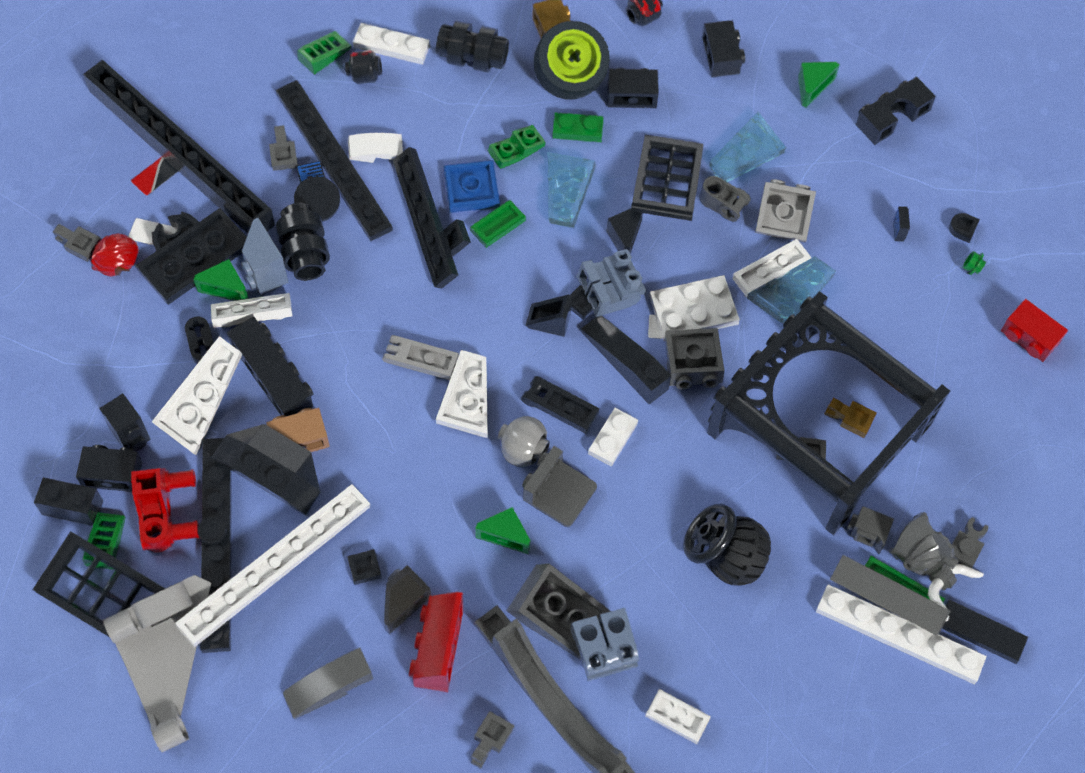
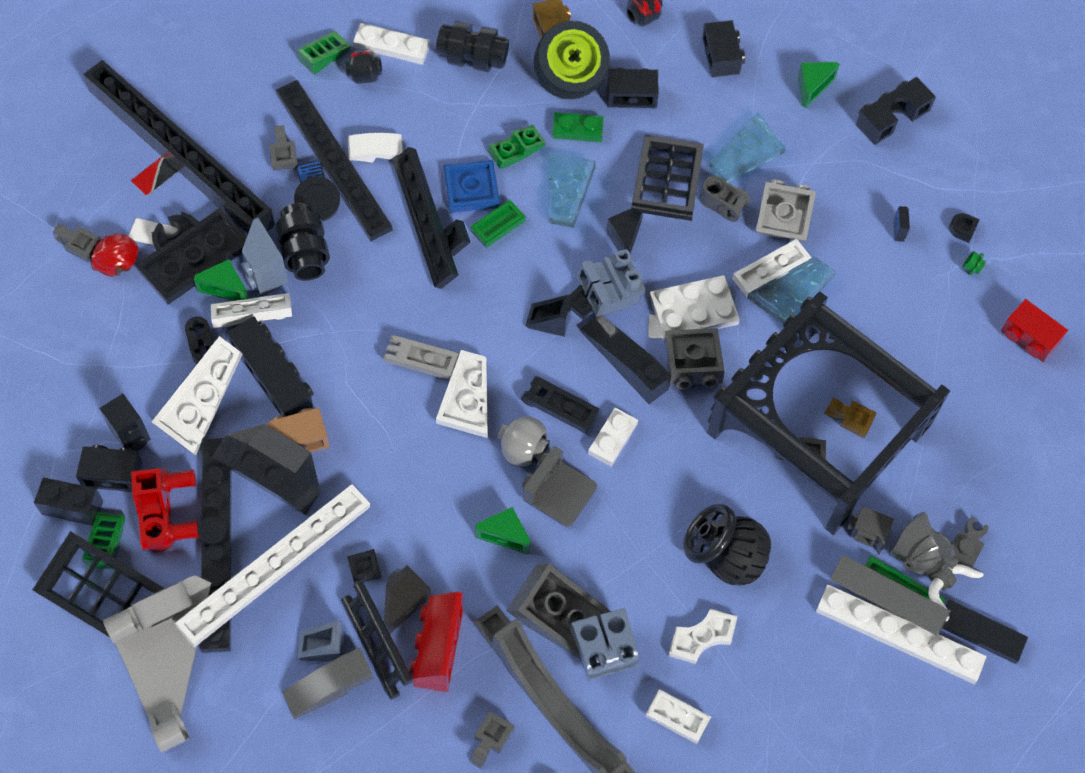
none -> sand blue slope [297,621,345,661]
none -> black bar [341,581,413,700]
none -> white tile [668,609,738,664]

